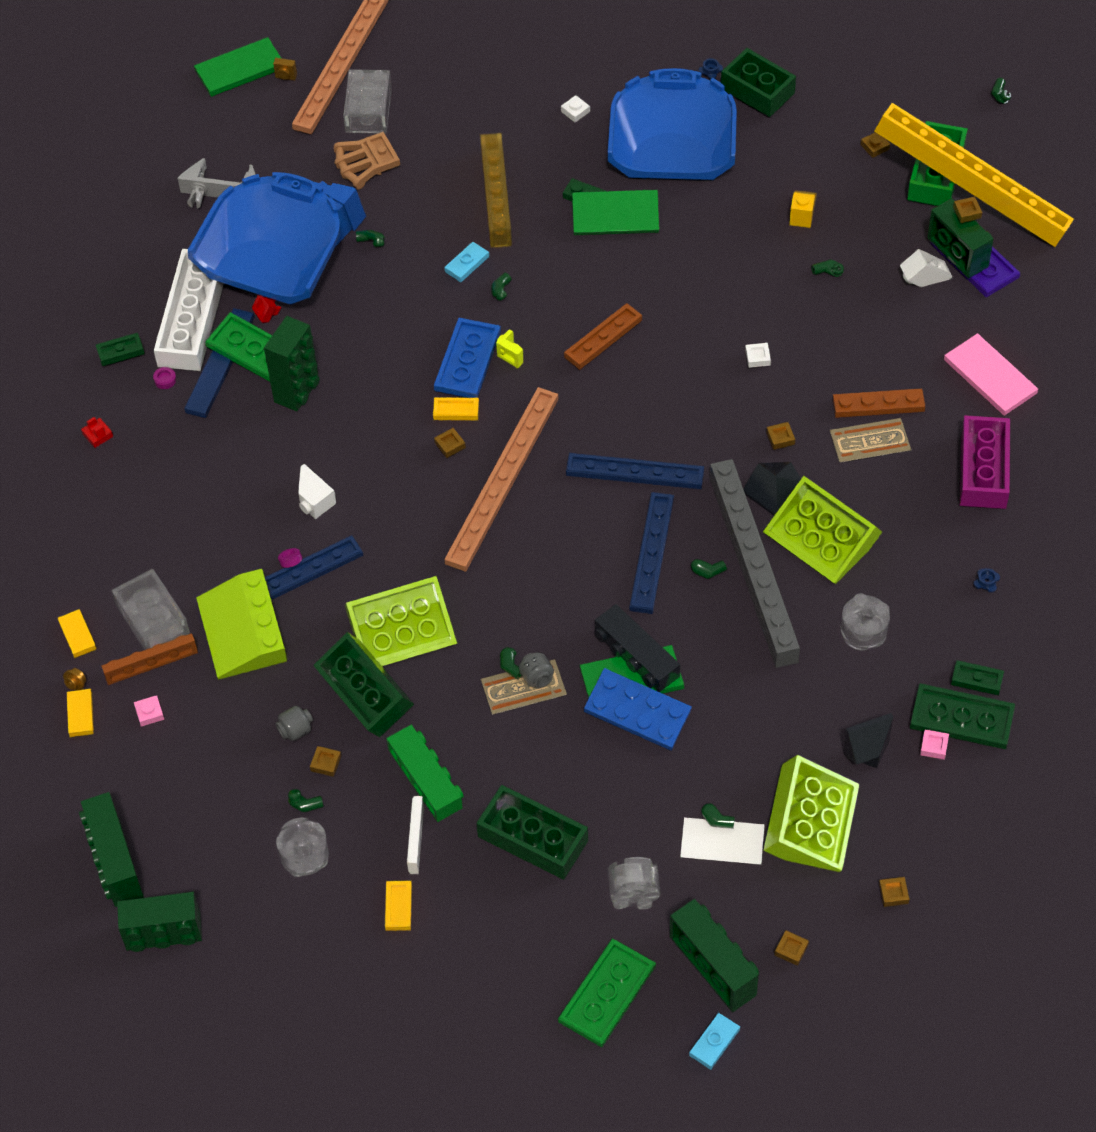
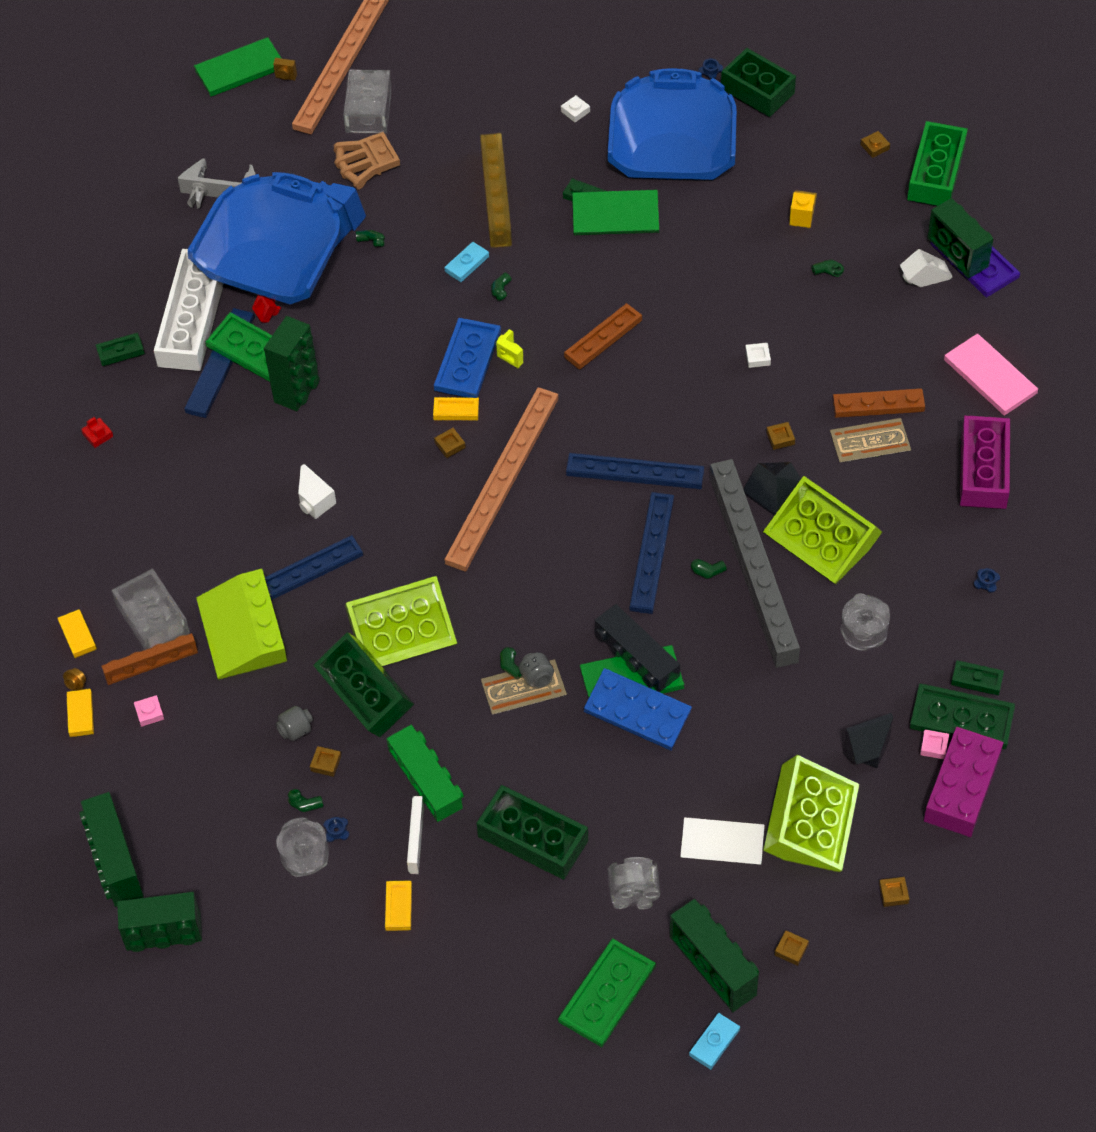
magenta tile [153,367,176,389] -> none
magenta tile [278,548,303,568] -> none
dark green arm [701,803,735,829] -> none
yellow brick [874,103,1074,247] -> none
pearl gold plate [953,197,982,223] -> none
dark green arm [991,78,1011,104] -> none
none -> dark blue plate [324,817,349,842]
none -> magenta brick [924,727,1004,837]

